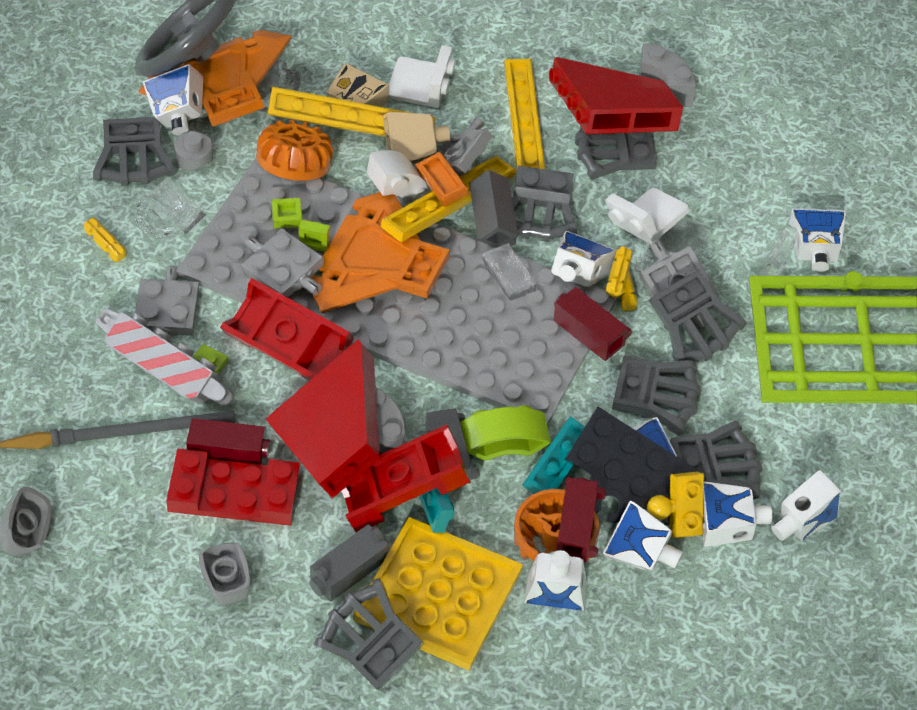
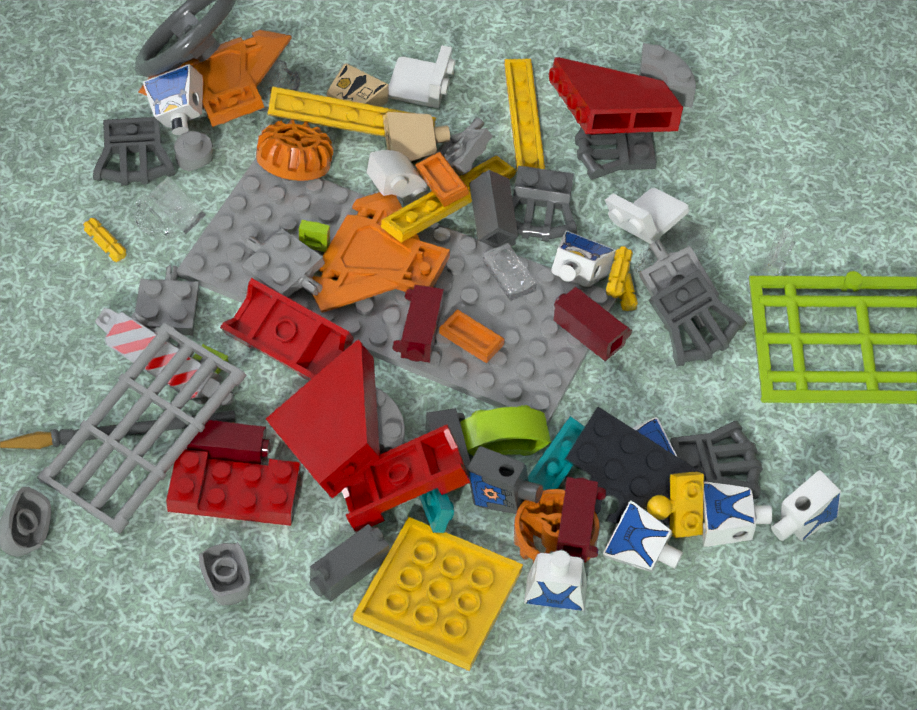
lime plate [272,198,302,229] -> none
dark grey plate [313,577,425,690] -> none
dark grey plate [612,355,702,436] -> none
torso [788,208,846,272] -> none
none -> light grey door [37,323,247,534]
none -> dark red brick [392,284,444,363]
none -> orange tile [439,309,505,364]
none -> dark grey torso [467,446,543,514]

